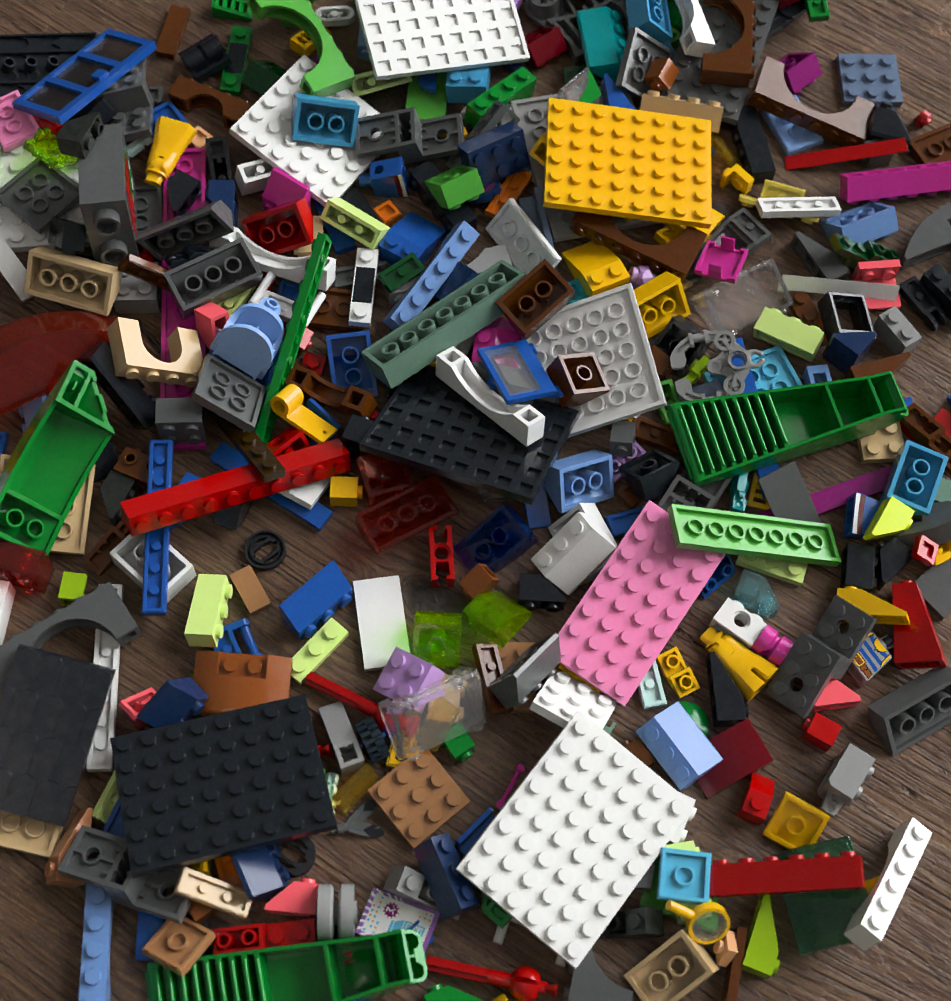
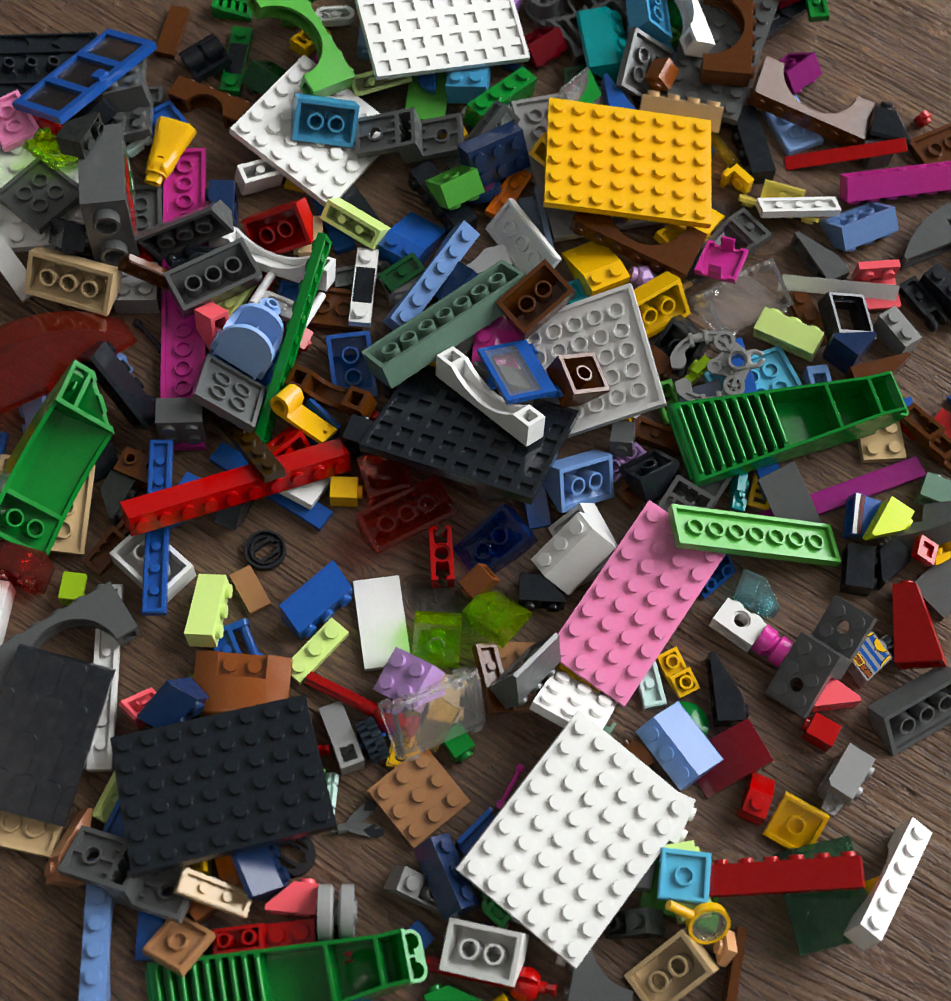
tan arch [107,317,203,387] -> none
black slope [166,169,202,218] -> none
light nougat tile [189,126,213,148] -> none
black slope [205,136,233,180] -> none
dark pink slope [262,167,312,211] -> none
red plate [301,352,327,377] -> none
clear yellow tile [332,763,379,814] -> none
white sticker [355,888,440,954] -> none
blue torso [359,157,409,197] -> none
orange tile [373,199,401,226] -> none
blue tile [604,506,645,539] -> none
yellow piece [699,626,779,702] -> none
yellowish green plate [735,555,808,586] -> none
lime slope [742,895,780,979] -> none
dark green slope [829,233,902,269] -> none
sand blue plate [836,53,903,107] -> none
yellow slope [837,586,910,625] -> none
dark azure slope [880,440,949,516] -> none
none -> white slope [439,918,530,987]

